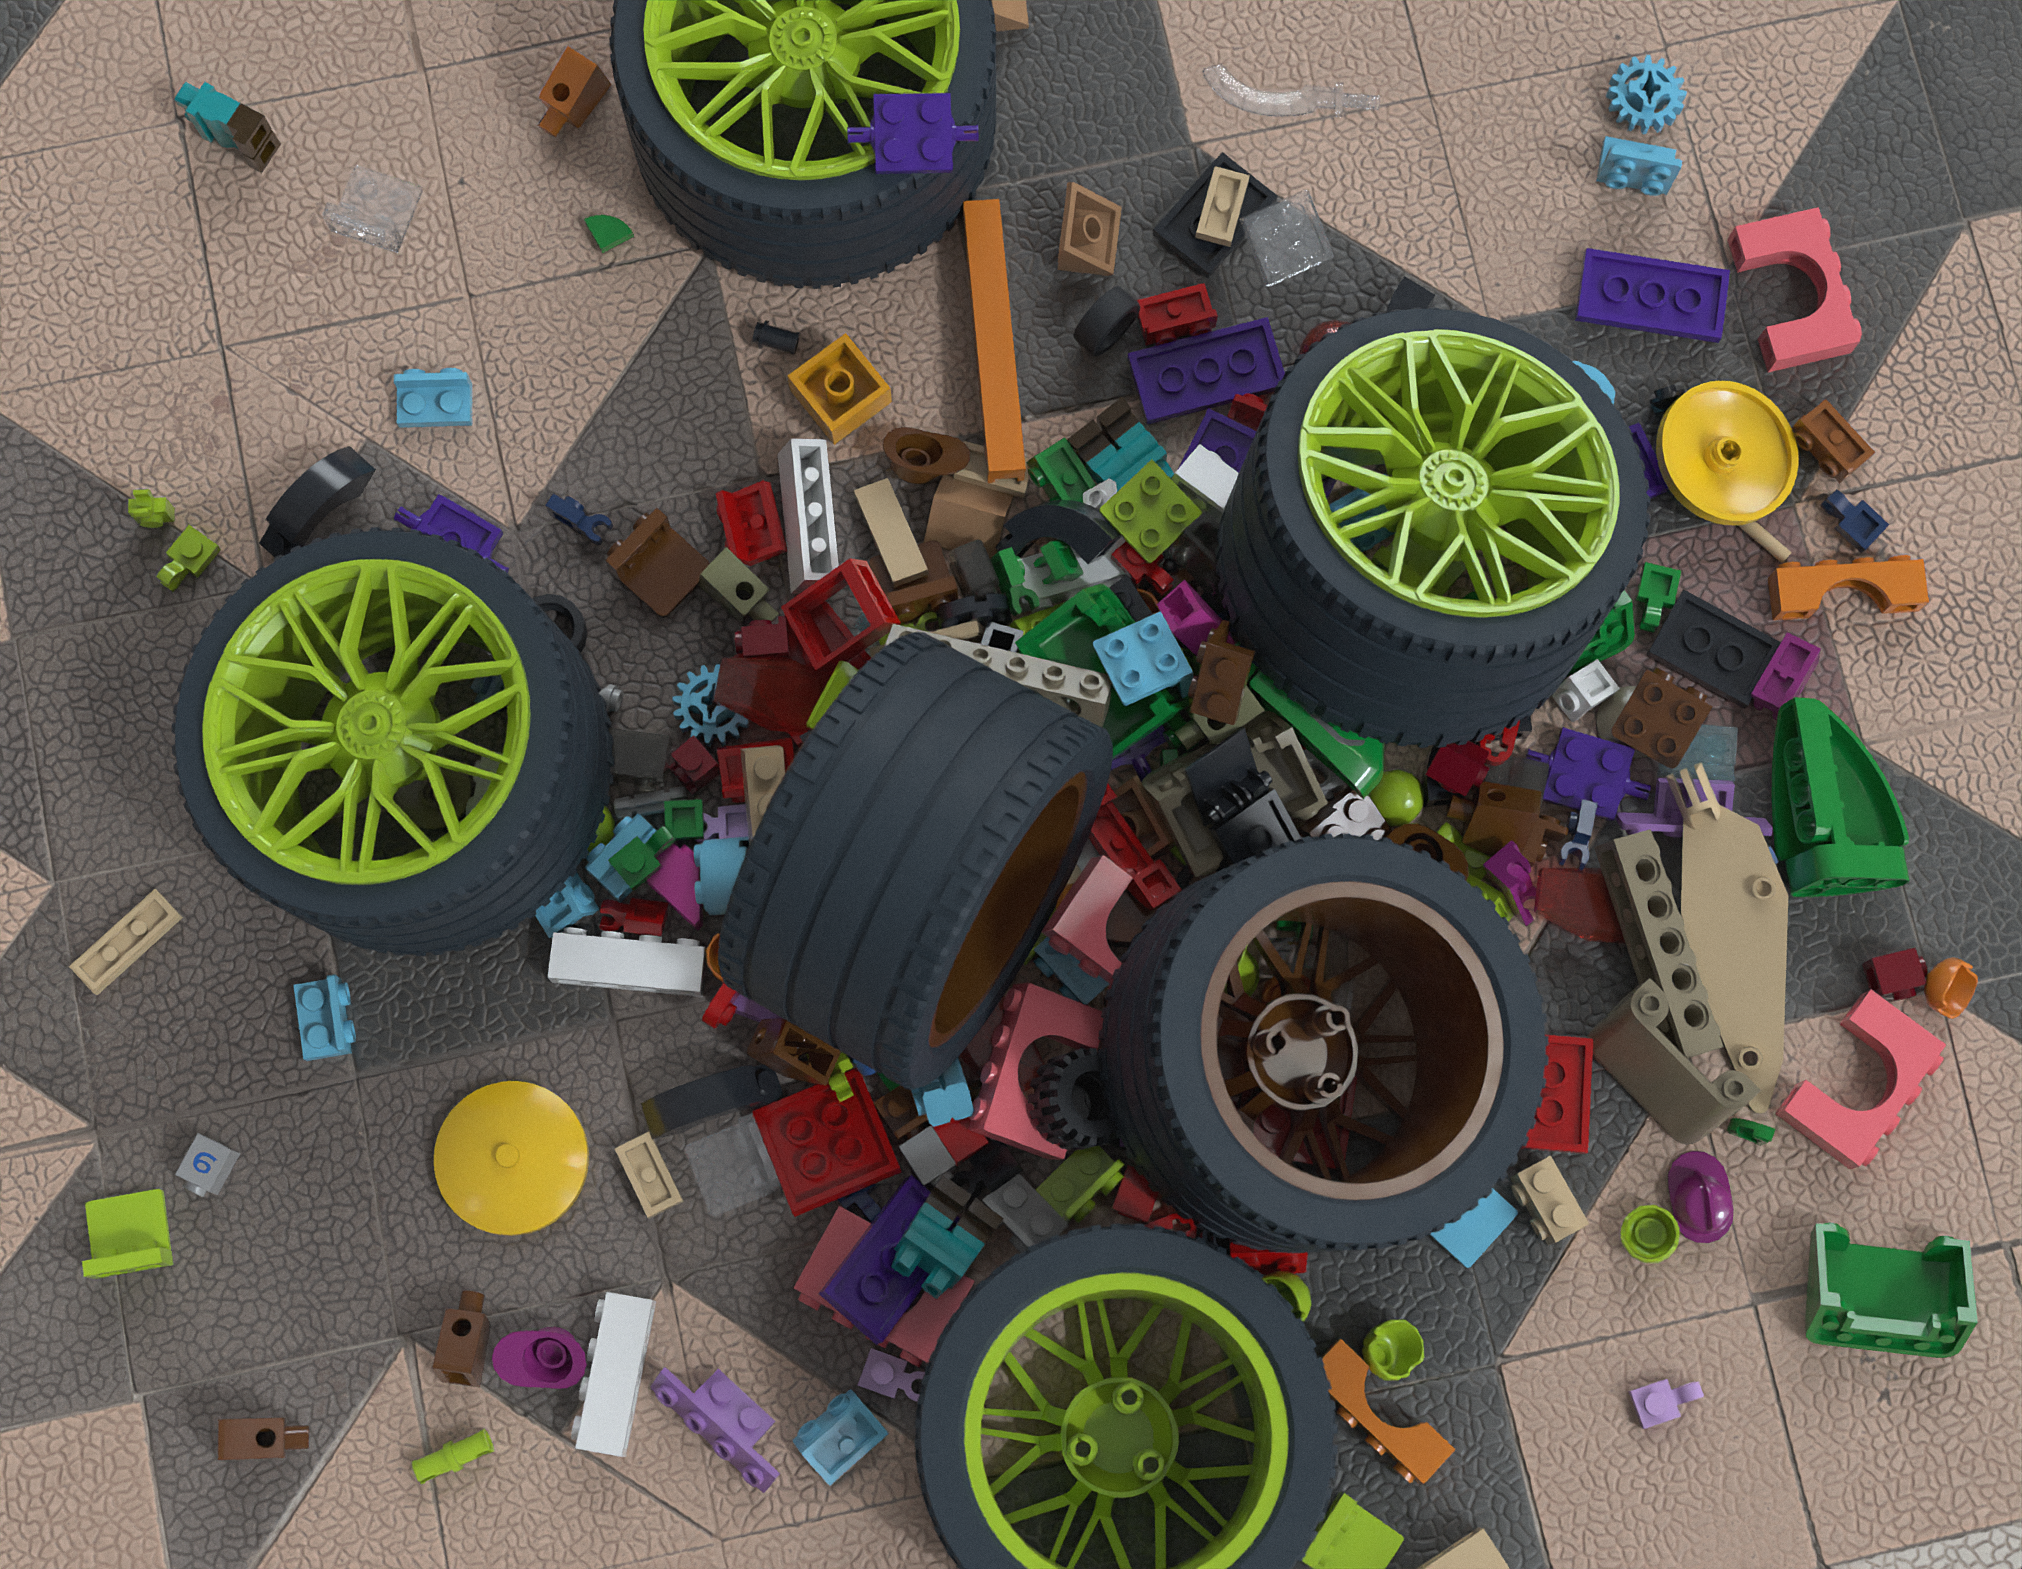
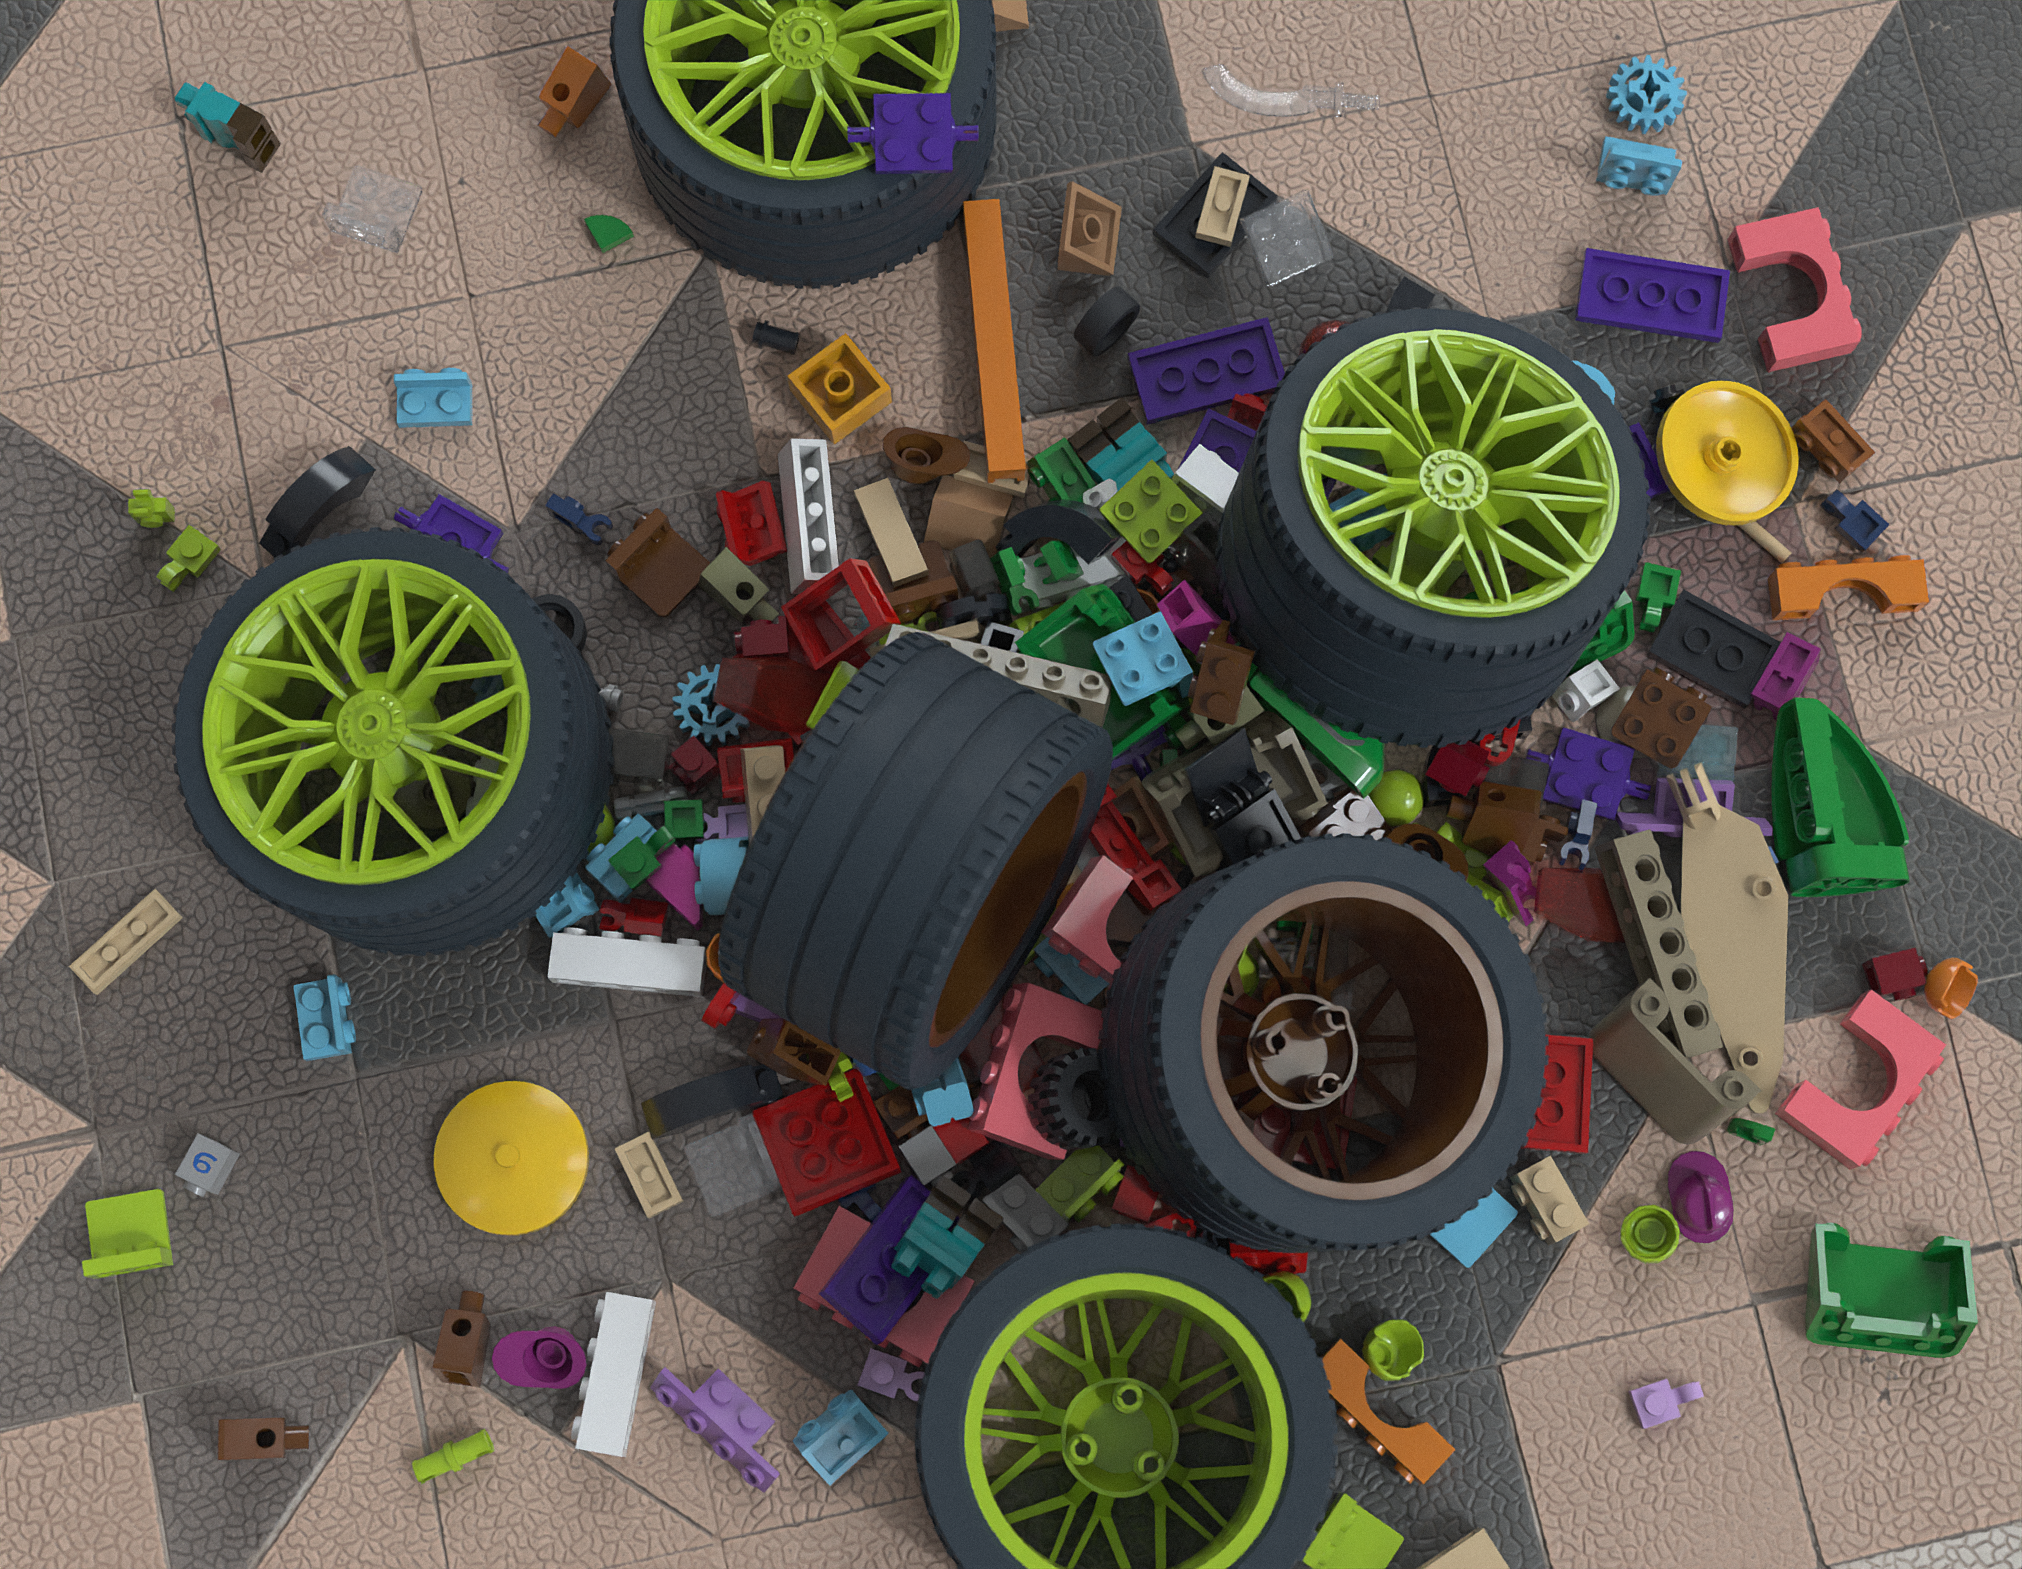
red bracket [1136,283,1218,346] -> none

